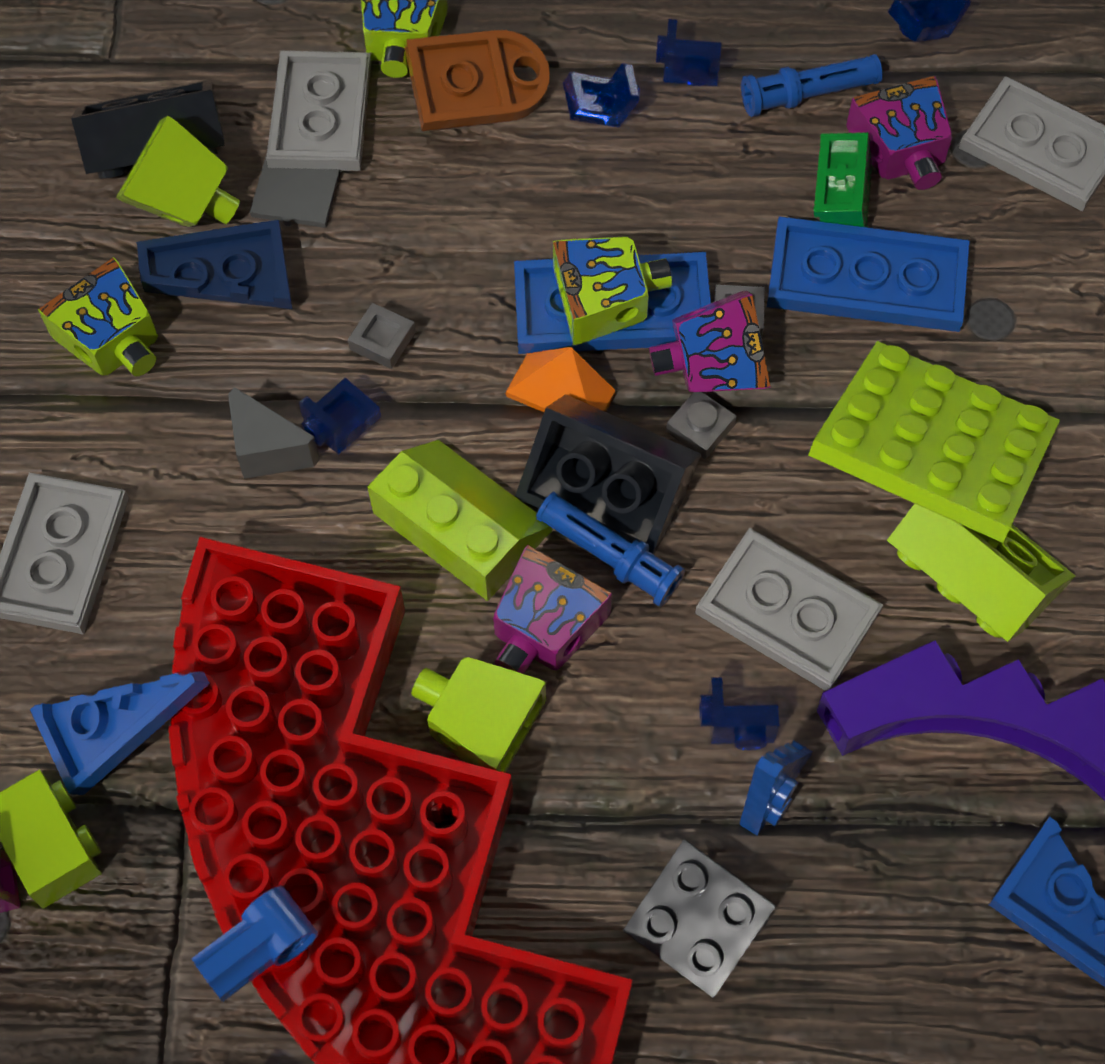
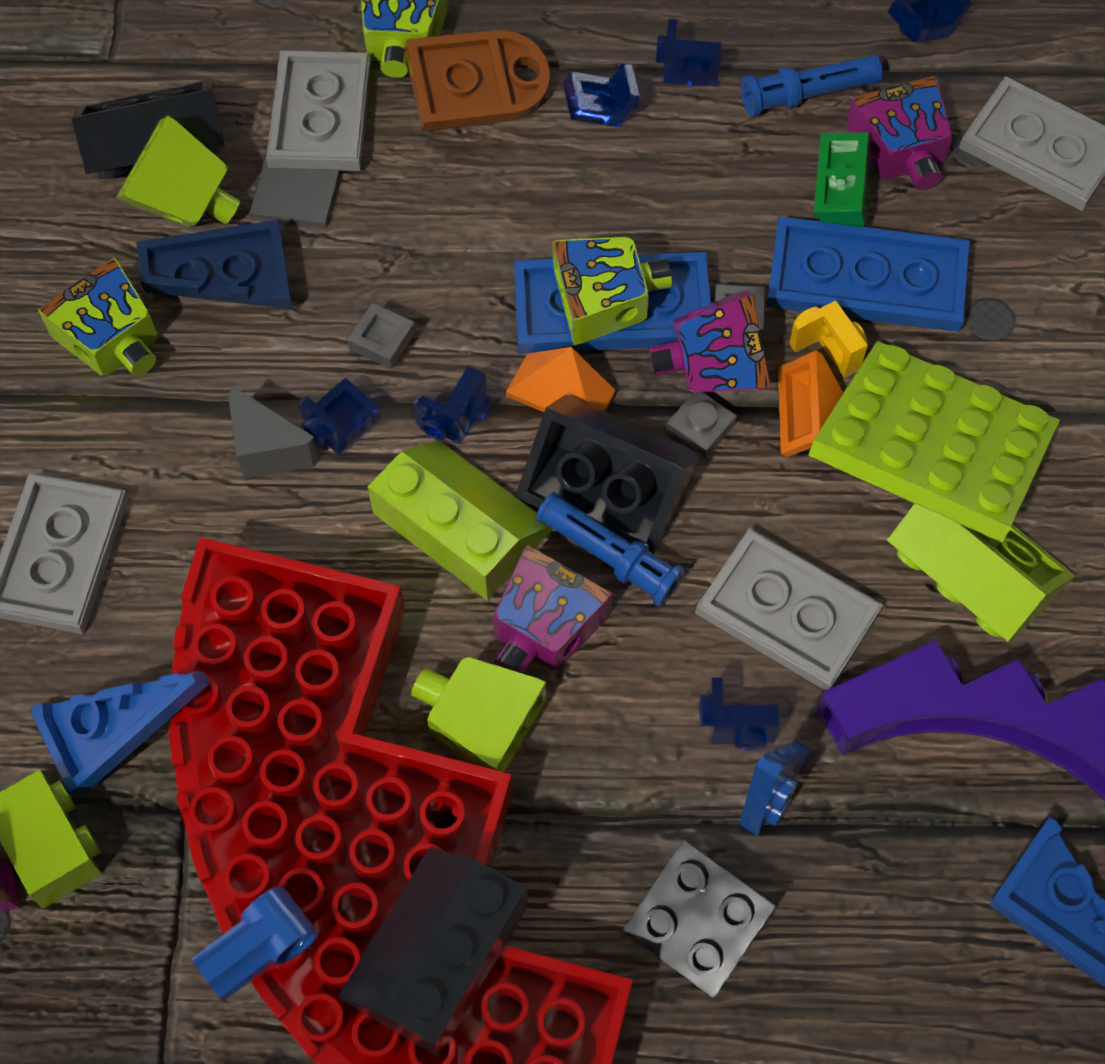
none -> black slope [338,847,528,1058]
none -> clear blue bracket [413,366,491,444]
none -> orange slope [778,350,843,457]
none -> yellow bracket [789,301,868,378]

